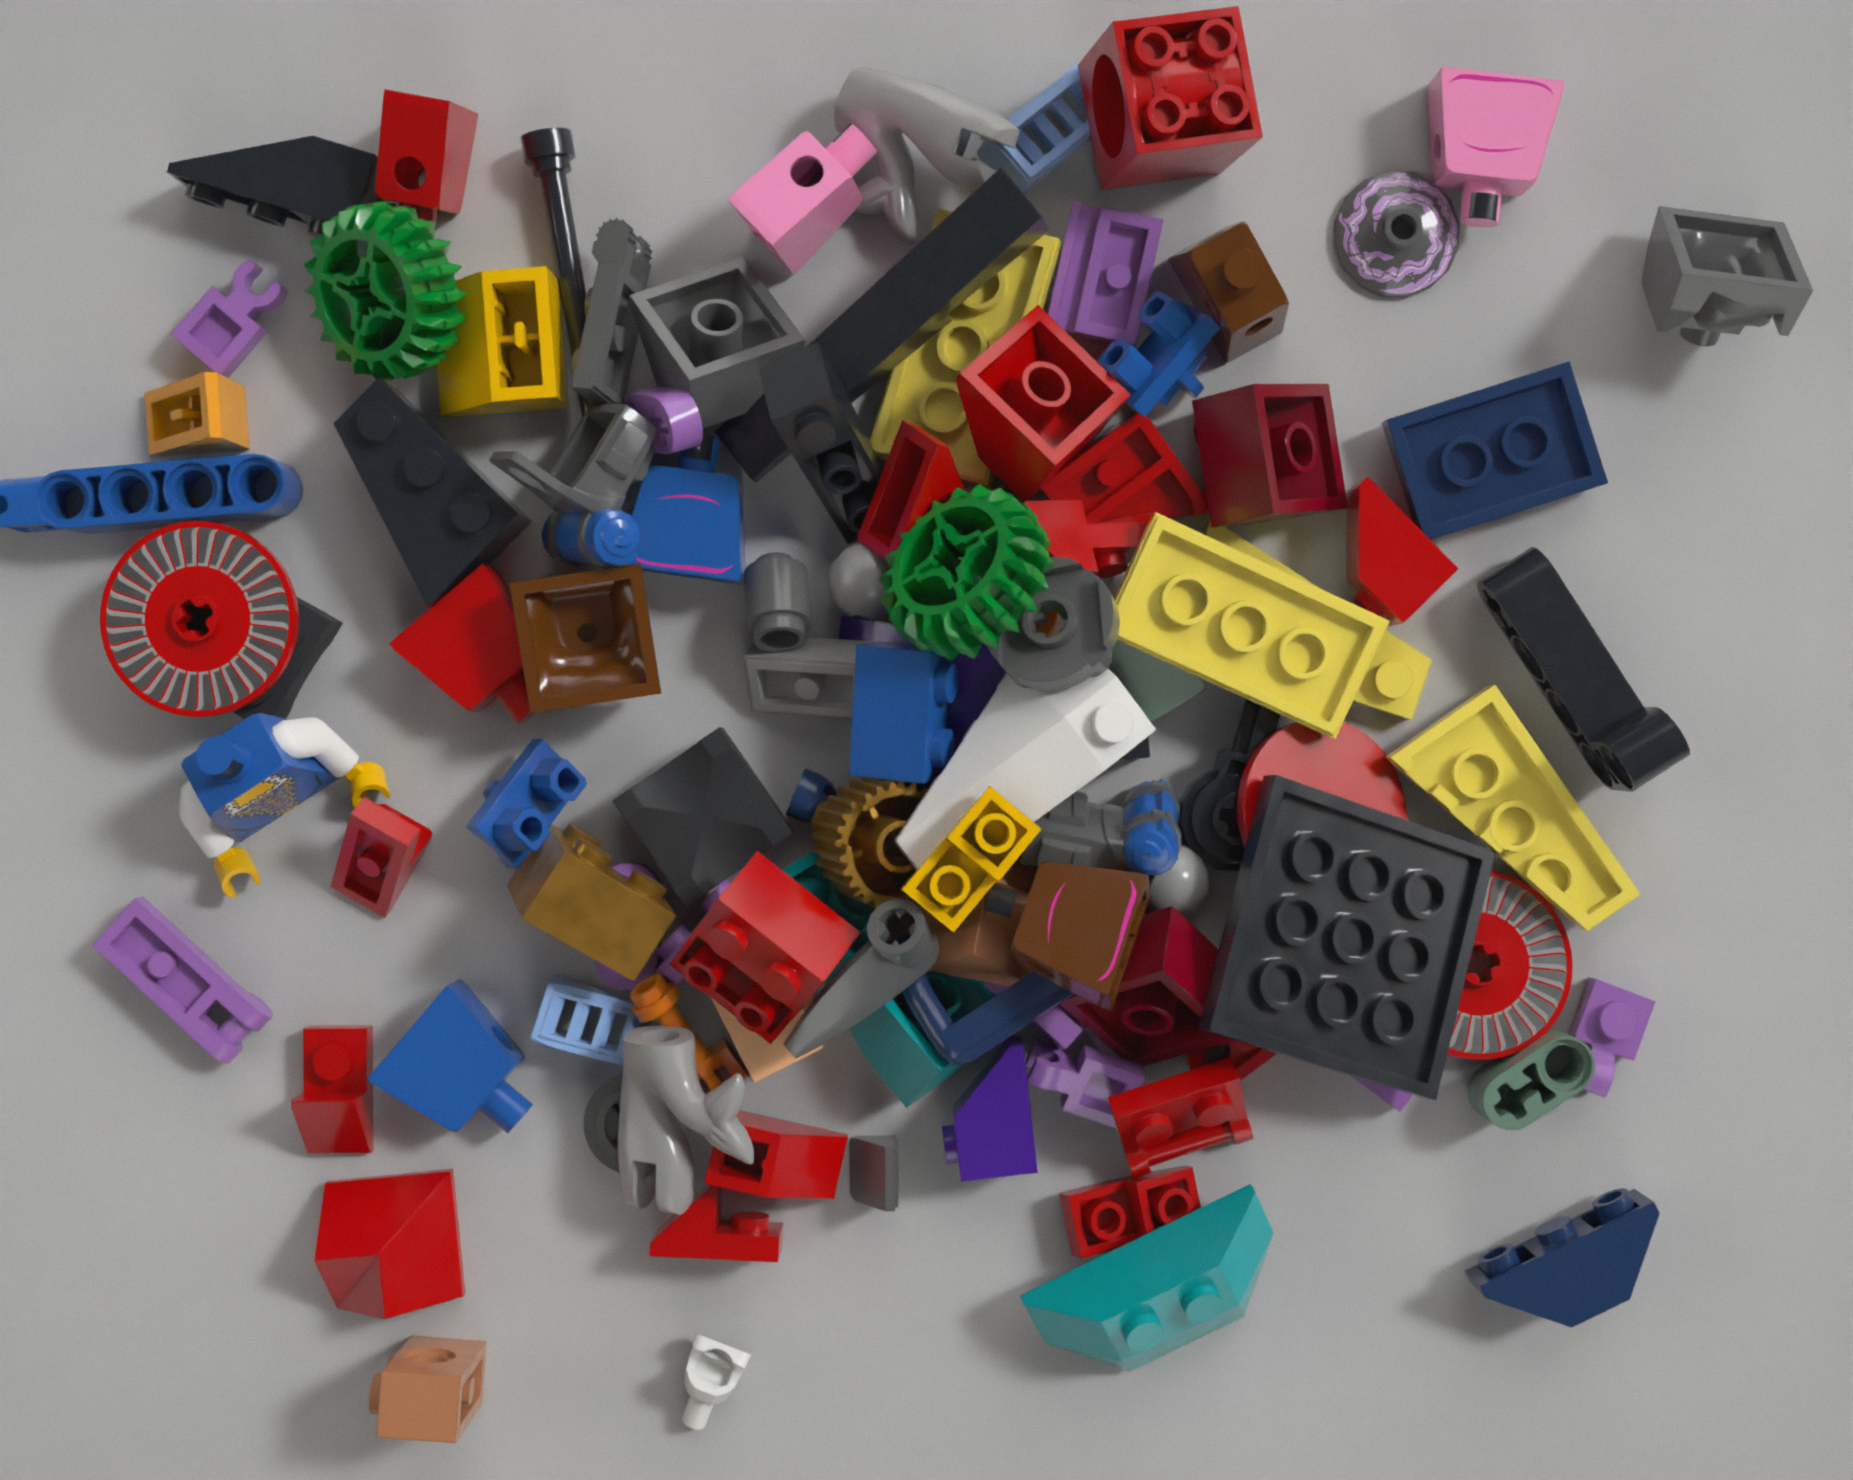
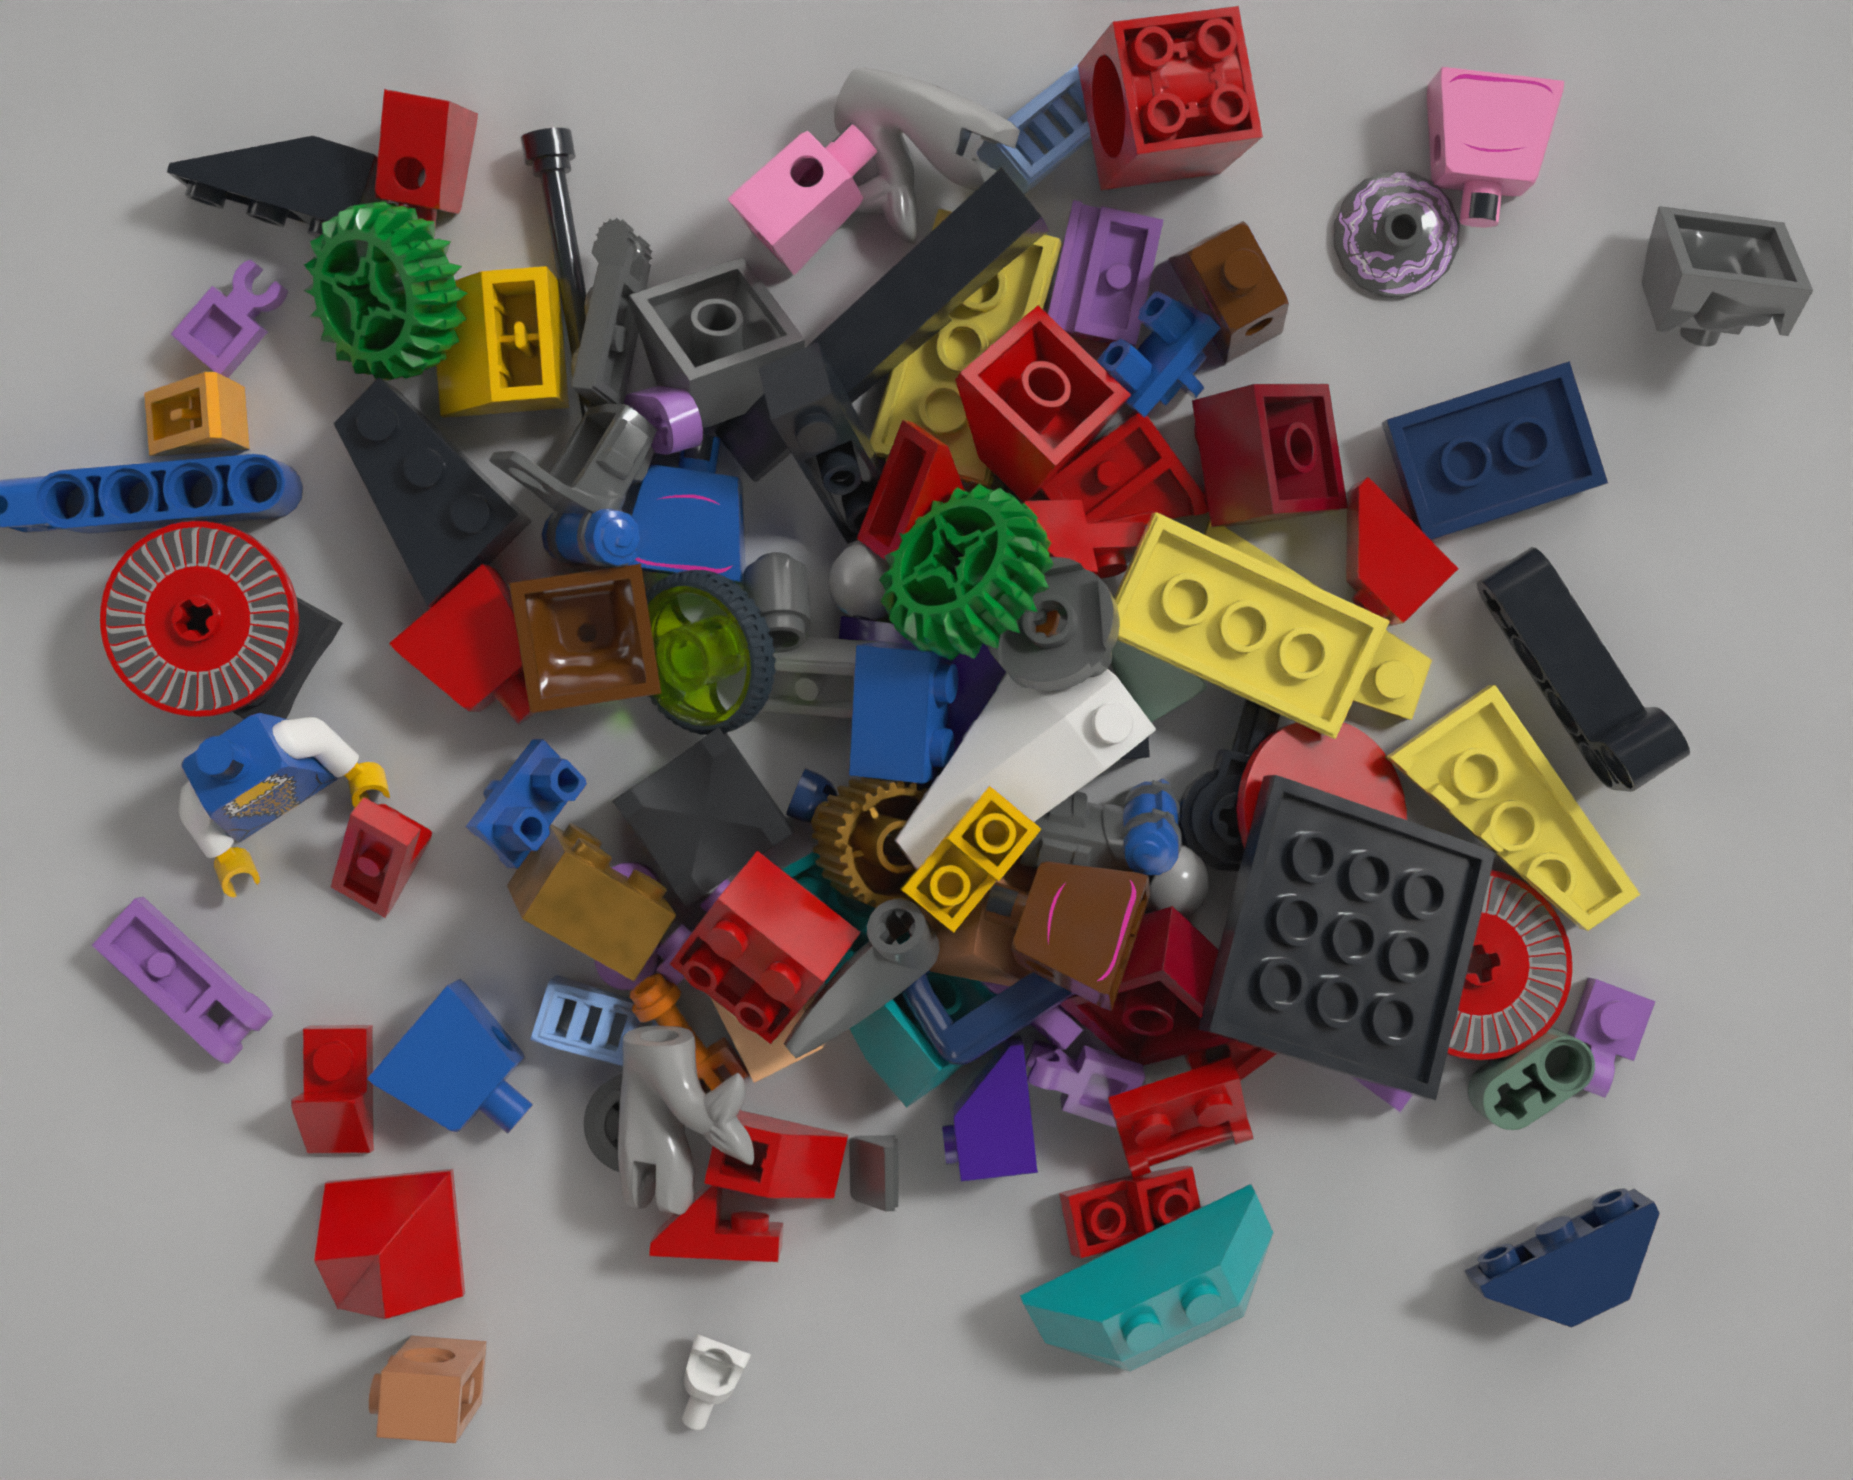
none -> clear neon green wheel [646,570,776,735]

